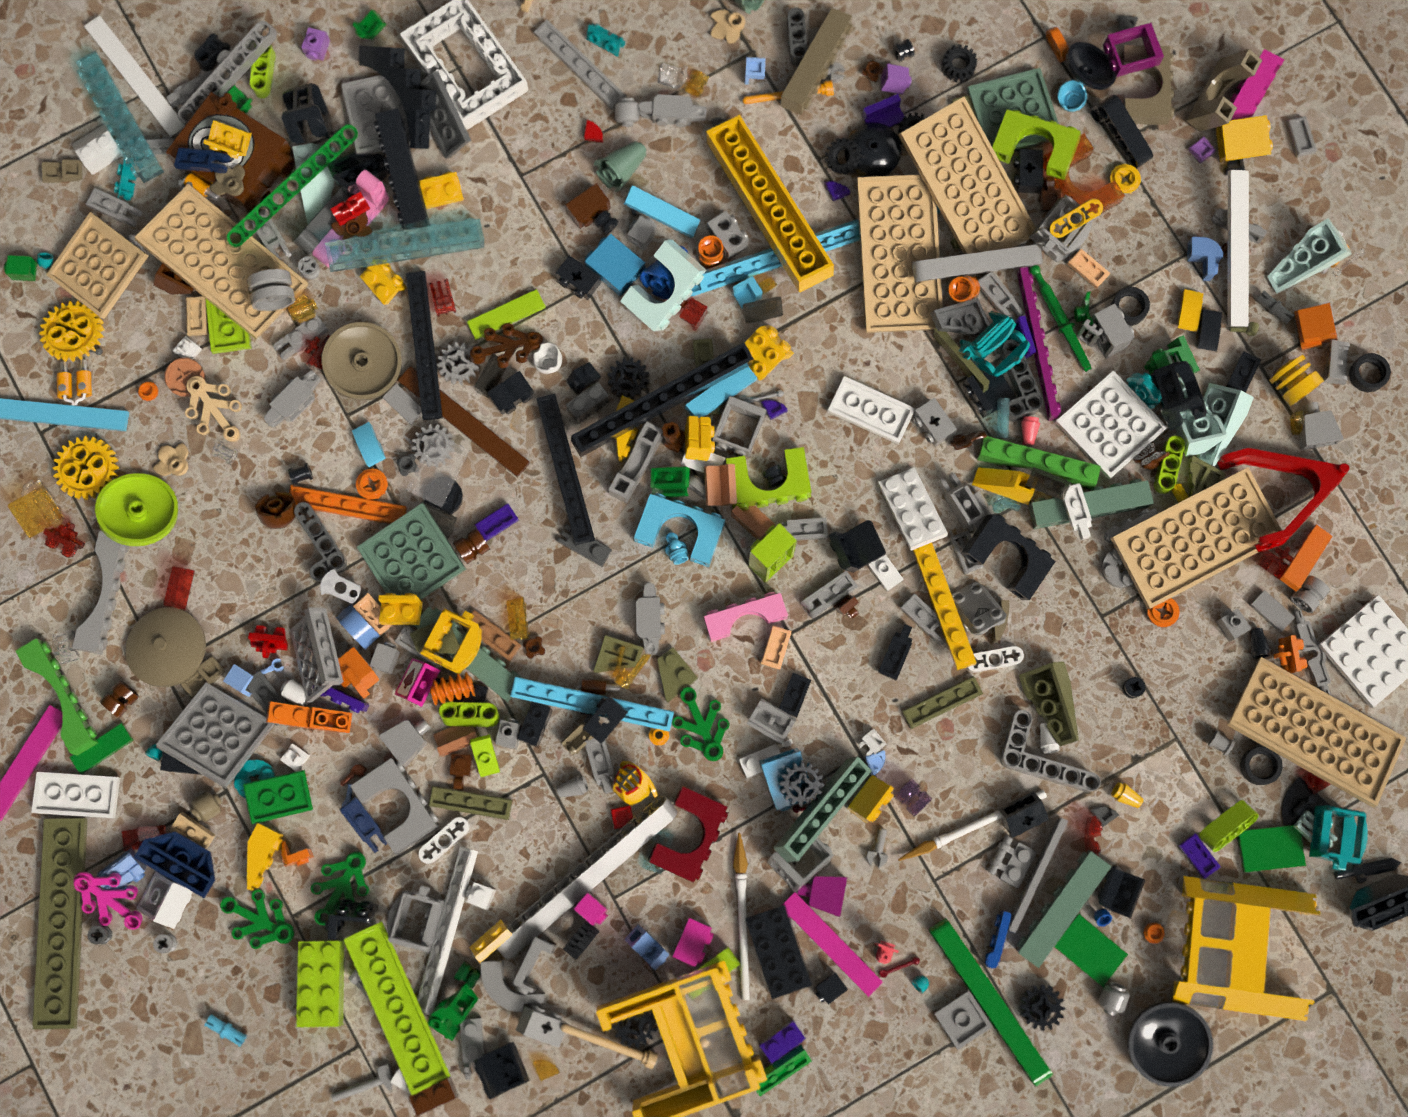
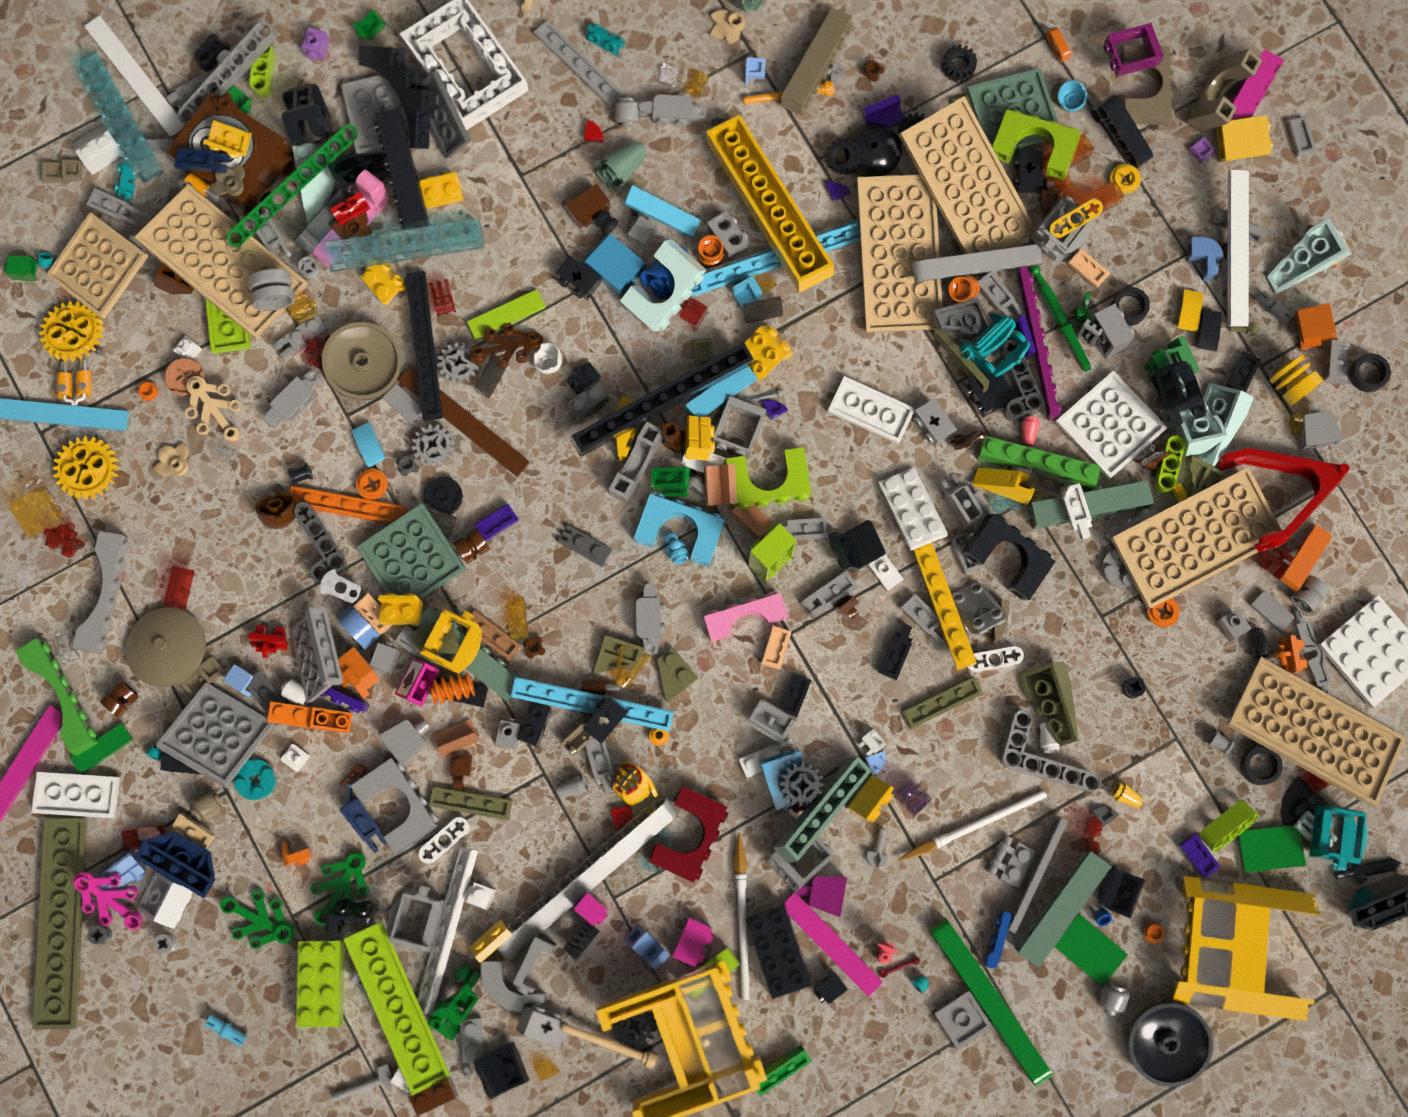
lime dish [95,473,178,546] -> none
tan plate [186,296,208,336] -> none
green tile [243,770,313,824] -> none
yellow slope [247,823,283,891] -> none
light blue hand [256,658,284,674] -> none
clear piece [406,433,470,507] -> none
lime beam [439,702,500,727] -> none
lime plate [470,734,500,777] -> none
black brick [488,371,534,415] -> none
black plate [536,394,595,545] -> none
black gear [608,357,650,400] -> none
green plant [672,687,730,762] -> none
dark purple brick [759,1020,806,1063] -> none
black wheel [762,465,786,488] -> none
dark grey beam [787,7,808,67] -> none
medium lavender brick [881,64,911,95] -> none
black wheel [893,38,915,62] -> none
clear light blue tile [996,398,1009,438] -> none
black brick [998,791,1049,838] -> none
black gear [1019,984,1066,1031] -> none
black dish [1066,42,1116,90] -> none
dark grey tile [1118,16,1138,32] -> none
teal plate [1126,372,1162,409] -> none
black tile [1225,159,1245,176] -> none

